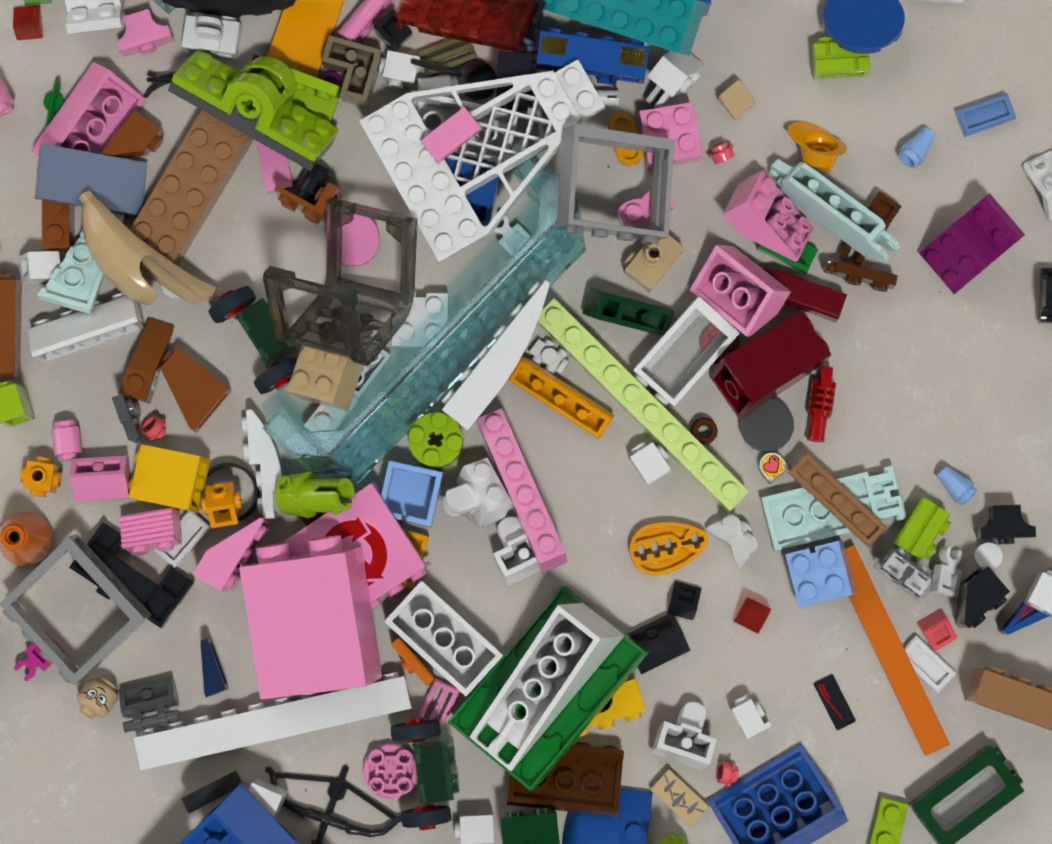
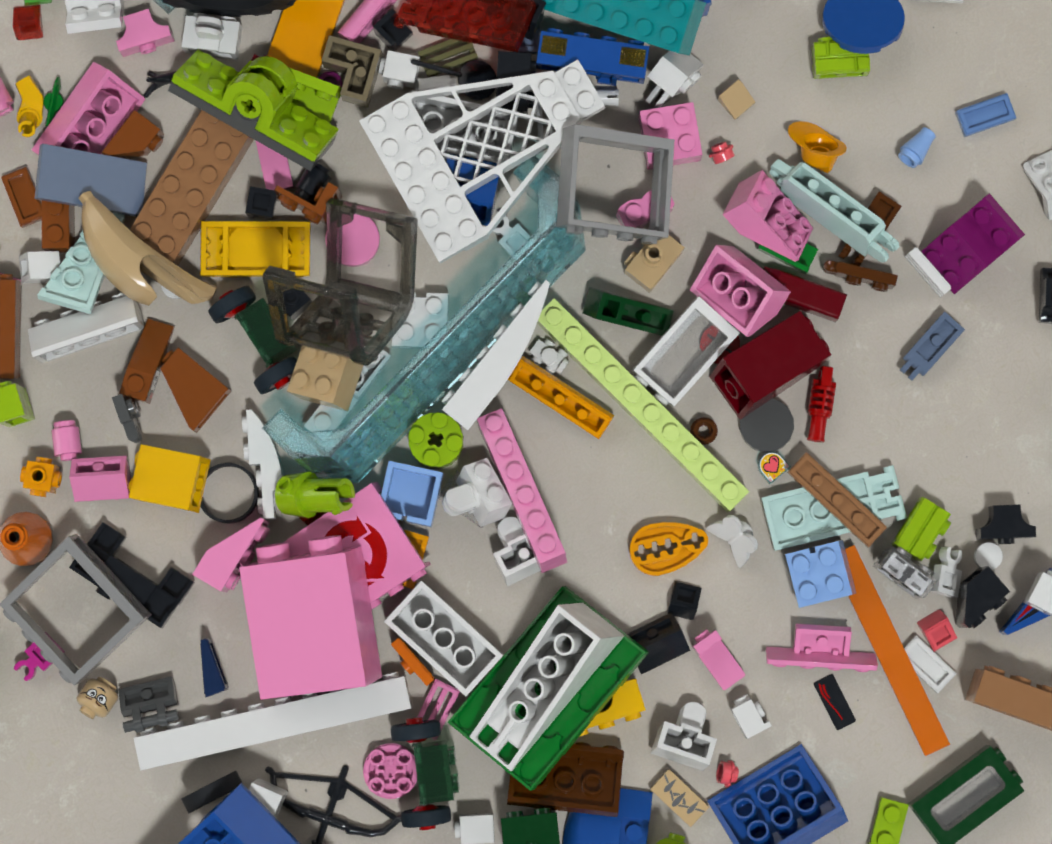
bright pink brick [119,507,182,556] -> none
coral plate [141,415,166,441] -> none
white tile [154,511,211,569] -> none
light orange brick [201,482,242,528] -> none
bright pink tile [421,107,482,164] -> none
light orange tile [608,113,643,167] -> none
white brick [629,441,671,486] -> none
clear red slope [734,597,772,634] -> none
light blue cone [937,465,978,506] -> none
none -> dark orange tile [1,167,42,228]
none -> yellow arm [15,75,44,137]
none -> yellow slope [201,221,311,278]
none -> black panel [245,186,279,219]
none -> black brick [272,279,313,321]
none -> bright pink bracket [691,629,745,690]
none -> bright pink bracket [766,624,878,672]
none -> sand blue hinge [900,312,965,381]
none -> white tile [905,247,951,298]

